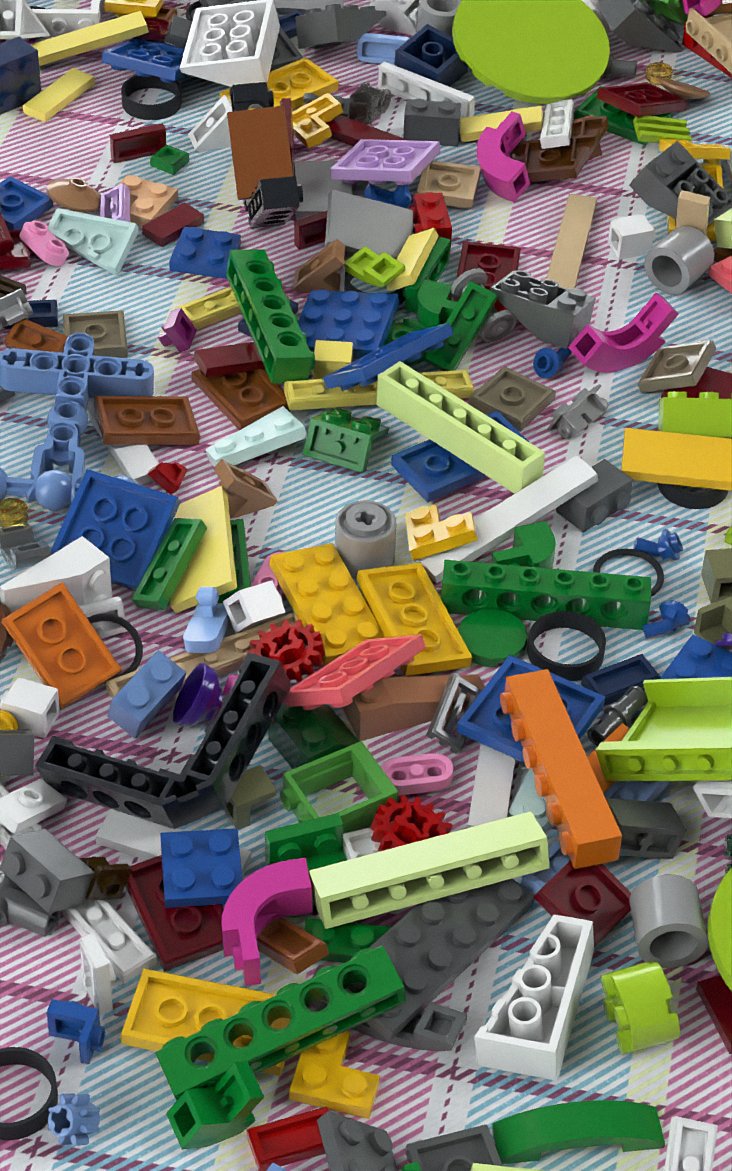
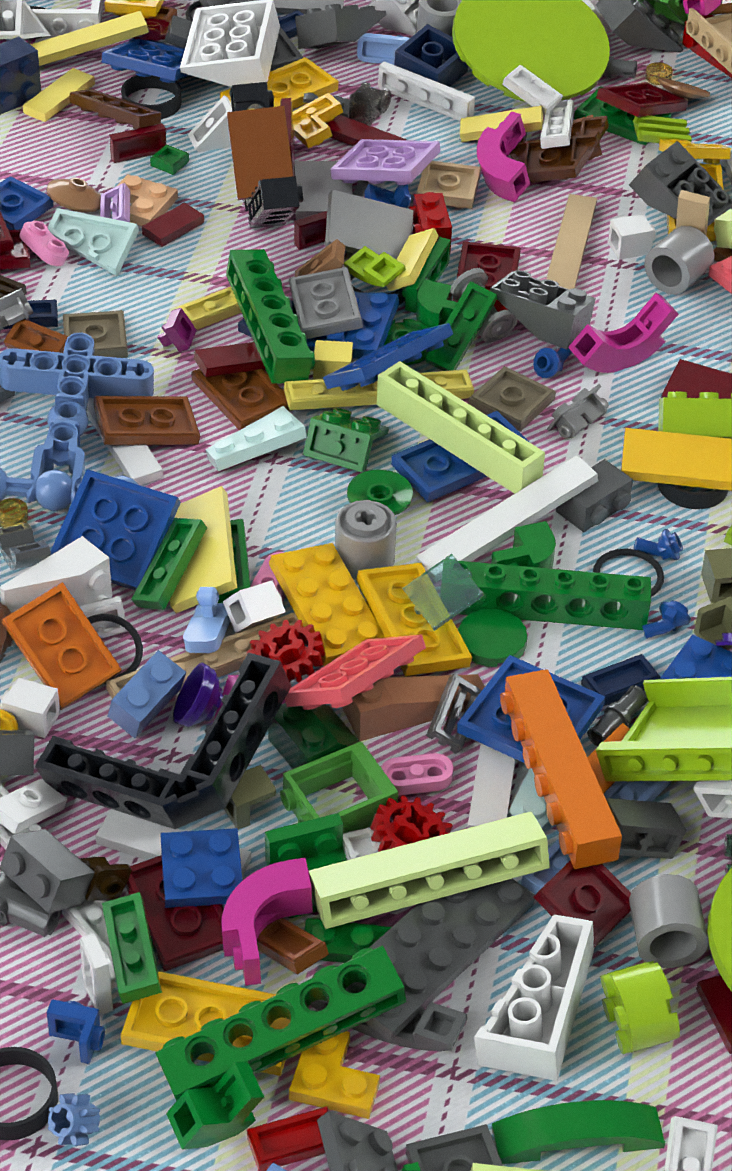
red tile [147,462,188,495] -> none
blue plate [169,227,241,279] -> none
medium nougat slope [213,459,278,518] -> none
dark grey brick [403,99,461,147] -> none
yellow plate [405,504,478,561] -> none
black tyre [527,611,606,681] -> none
dark tan tile [638,340,717,393] -> none
none -> reddish brown plate [70,89,161,129]
none -> green plate [102,892,162,1004]
none -> light grey tile [289,267,363,339]
none -> green dish [347,469,413,515]
none -> clear light blue piece [402,554,484,631]
none -> white plate [502,65,563,115]

